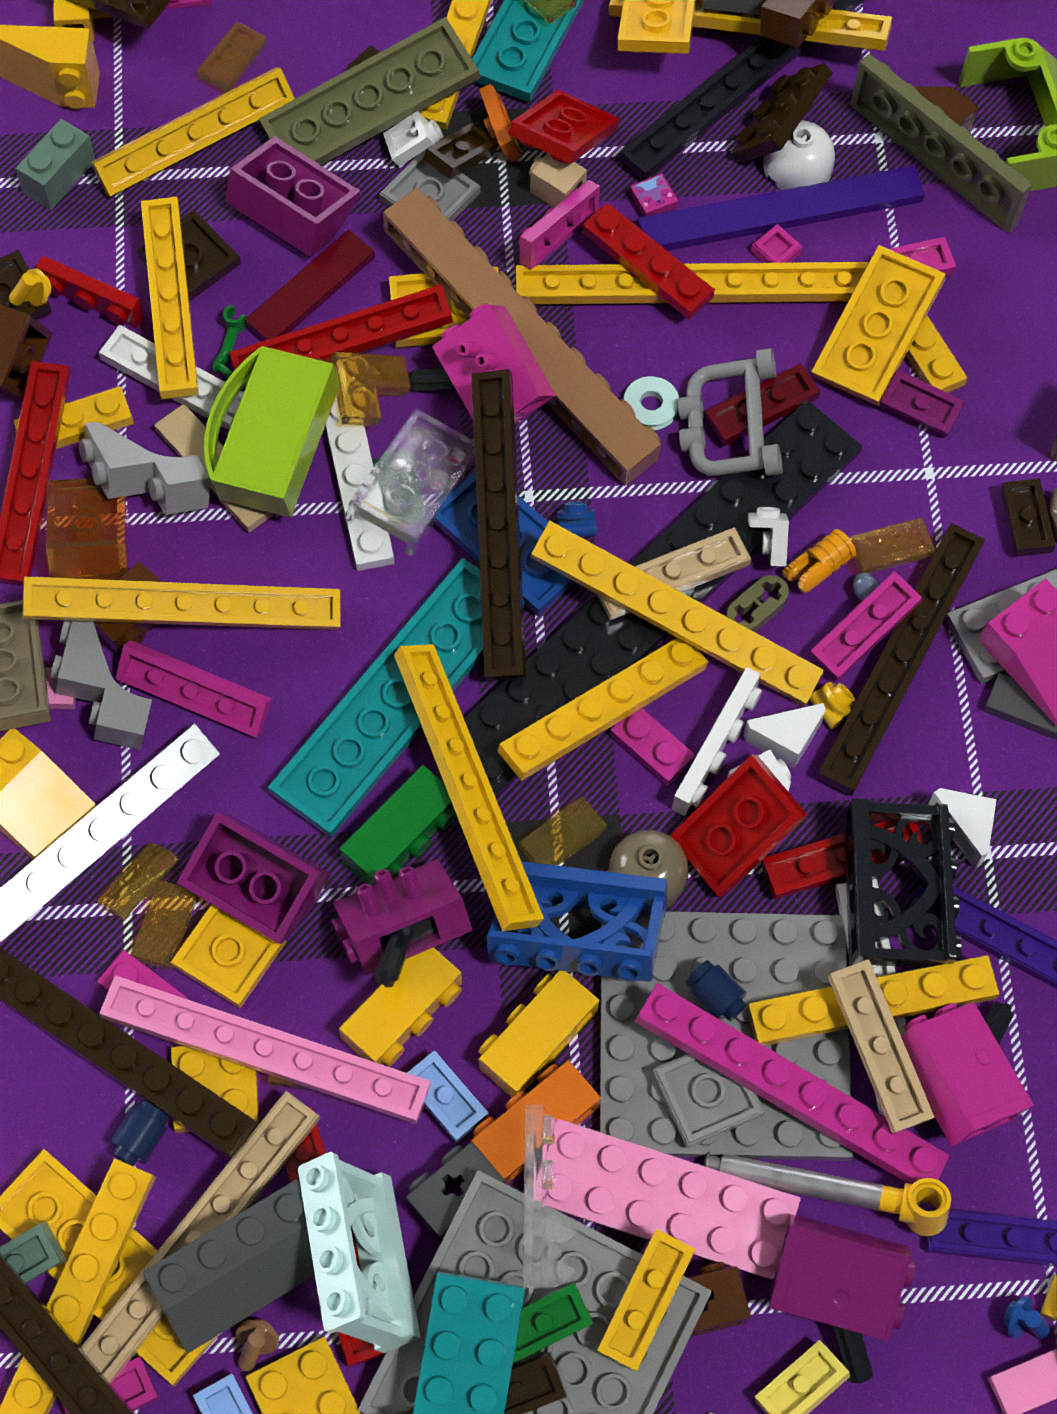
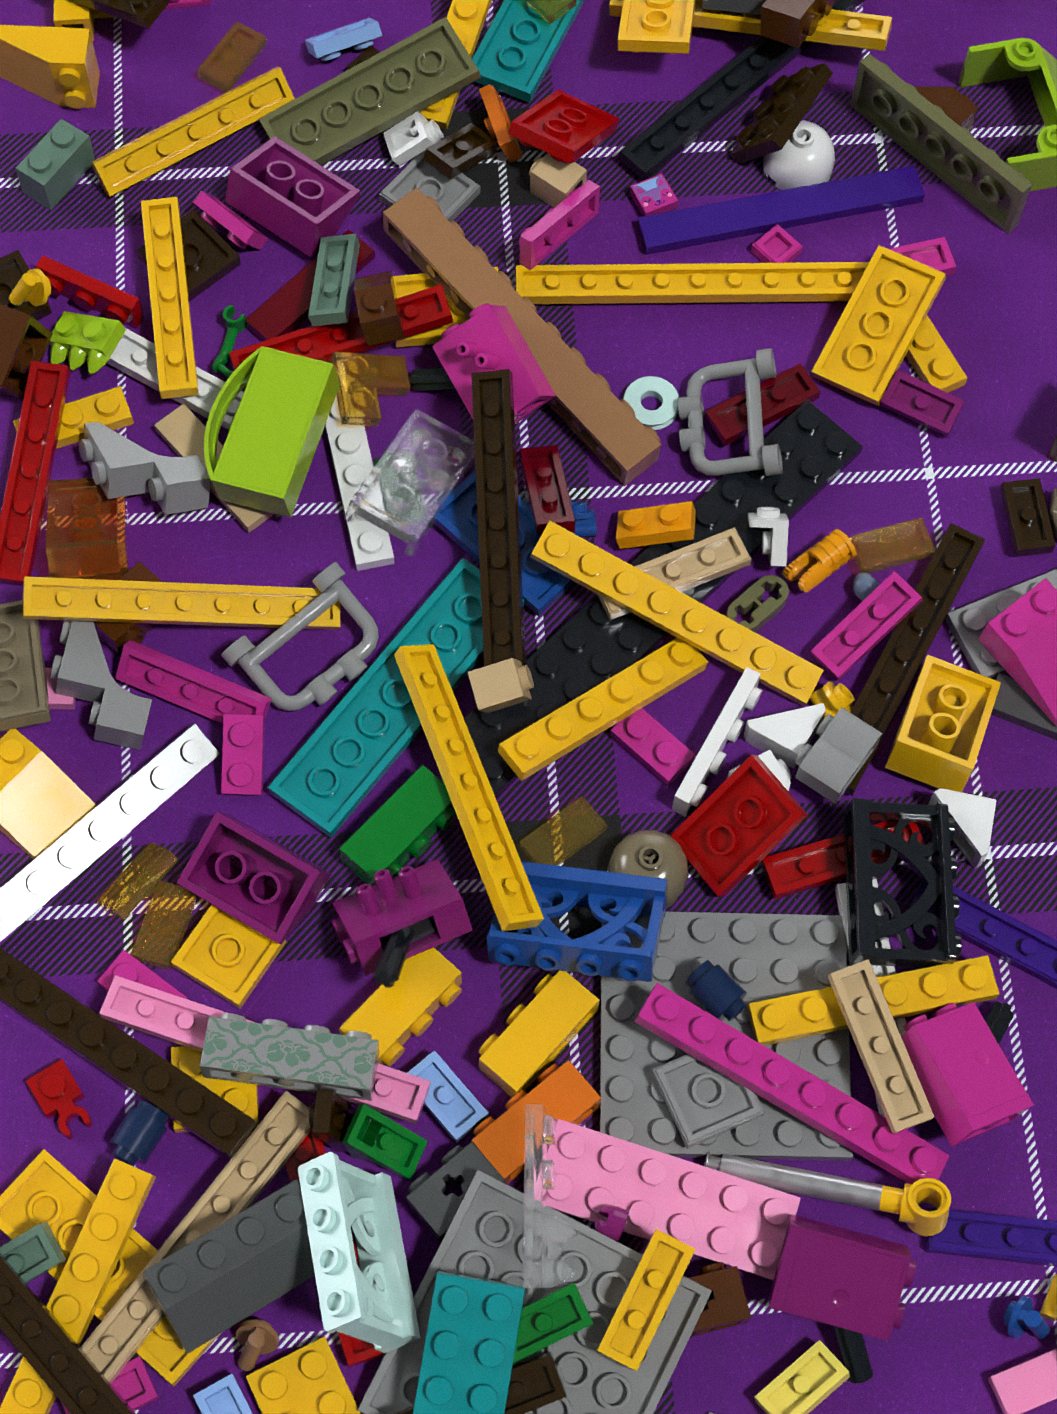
red plate [582,202,715,320] -> none
none -> red plate [25,1059,92,1139]
none -> lime plate [49,311,126,375]
none -> dark pink plate [193,191,269,250]
none -> light grey brick [200,1013,380,1101]
none -> light grey bar [221,562,379,711]
none -> dark pink plate [221,714,265,795]
none -> light blue plate [305,18,382,61]
none -> sand green plate [308,234,360,326]
none -> dark brown plate [309,1090,356,1152]
none -> green slope [342,1103,428,1180]
none -> reddish brown slope [354,271,405,346]
none -> tan brick [468,658,534,713]
none -> dark red plate [520,445,575,536]
none -> magenta hinge [594,1205,630,1242]
none -> light orange plate [616,501,696,549]
none -> light grey brick [794,708,882,804]
none -> yellow slope [885,654,1001,792]

